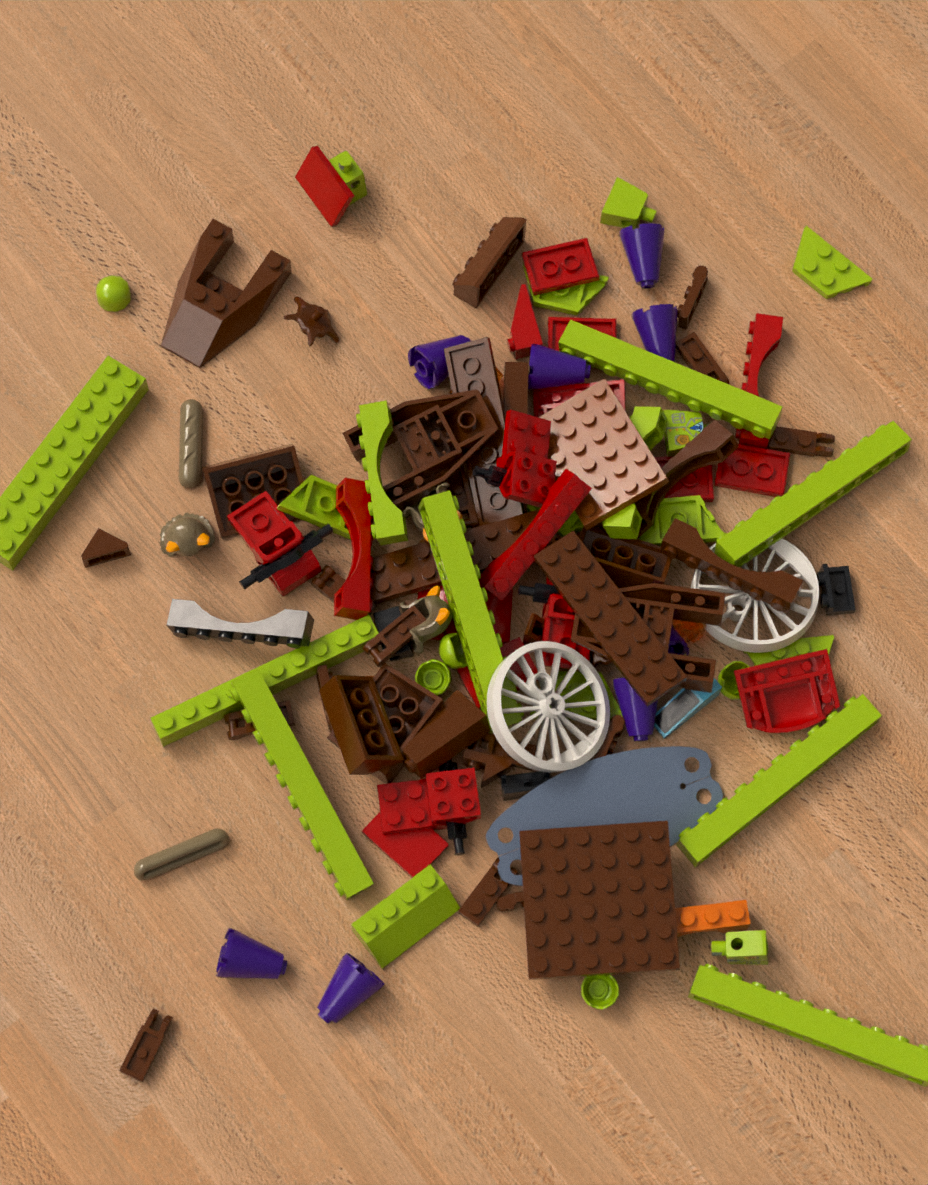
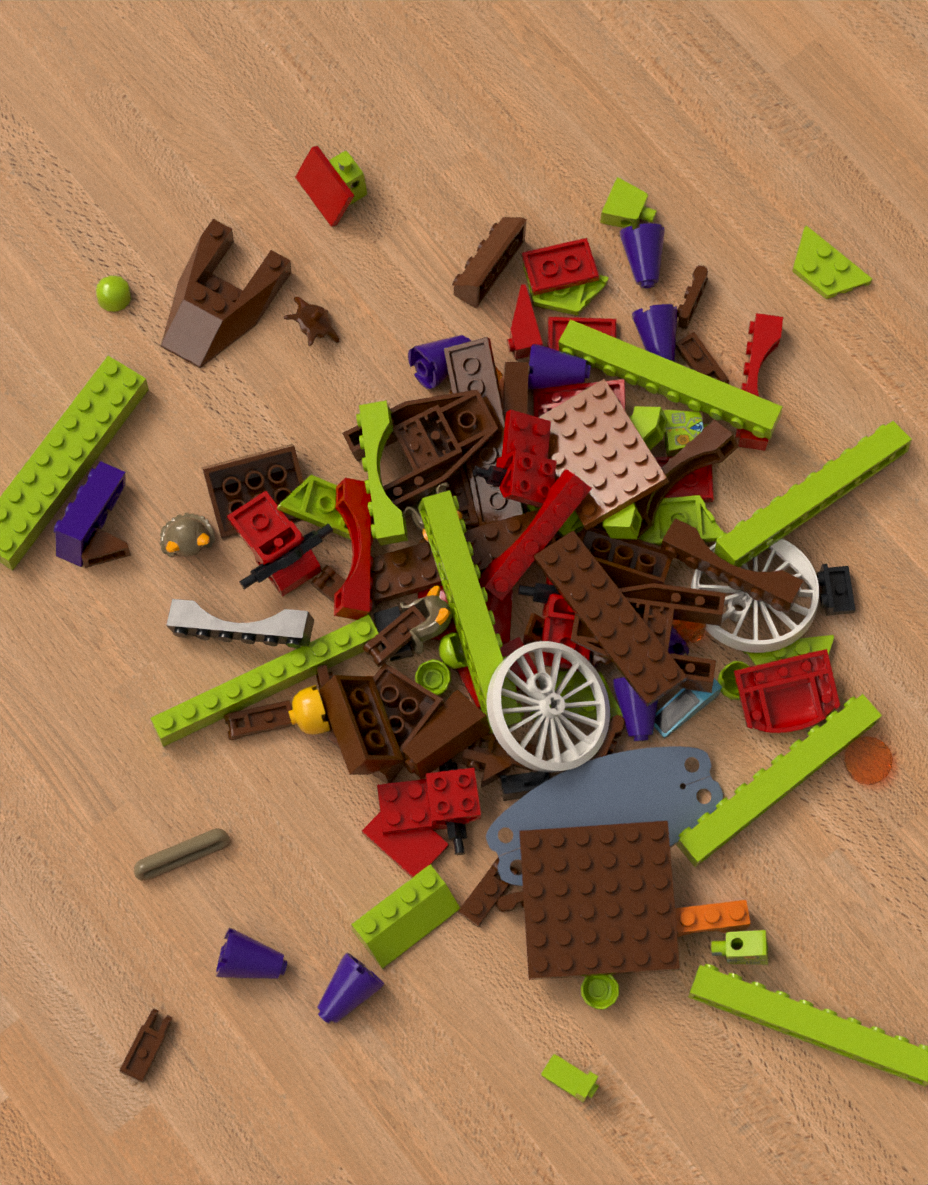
dark tan piece [178,399,203,488] -> none
lime brick [230,668,374,900] -> none
red tile [714,444,791,497] -> none
reddish brown hinge [768,426,835,457] -> none
none -> dark purple wedge [54,461,126,567]
none -> yellow cylinder [288,685,330,735]
none -> lime bracket [541,1054,599,1103]
none -> clear orange tile [843,736,893,785]

